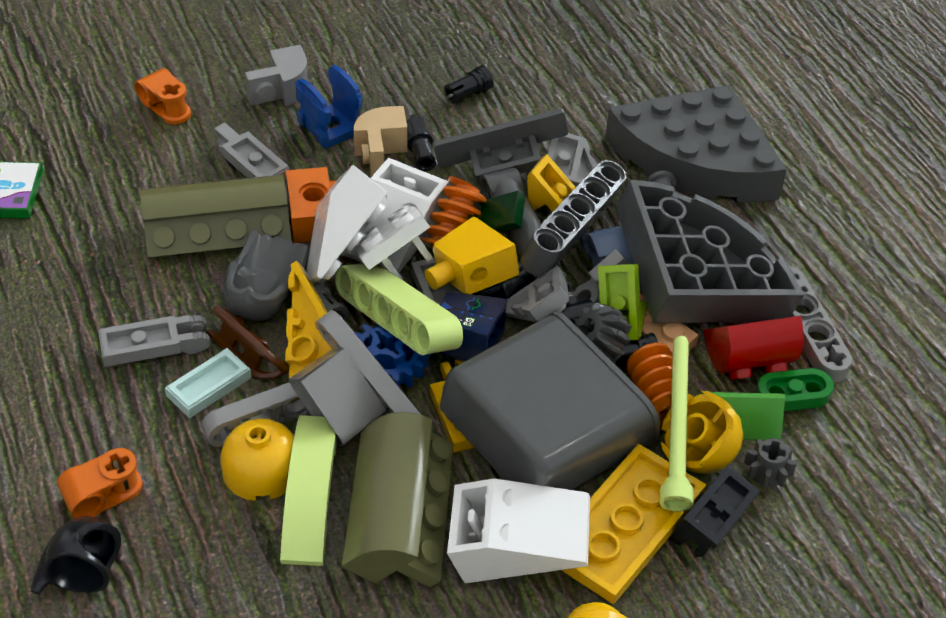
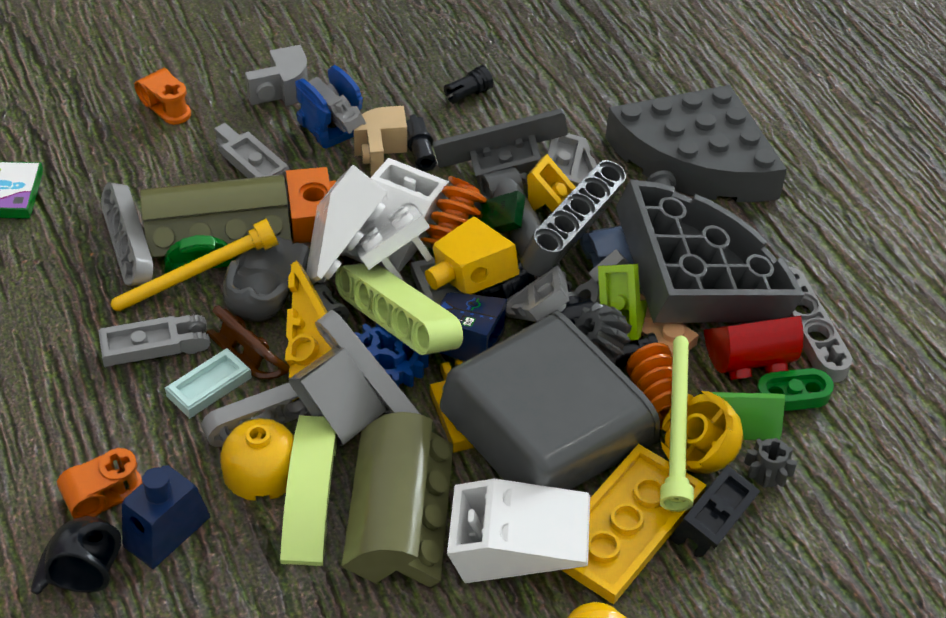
none -> light grey beam [101,182,153,287]
none -> yellow piece [111,219,279,311]
none -> dark blue torso [122,465,210,569]
none -> green tile [164,235,236,274]
none -> light grey hinge [309,77,366,134]

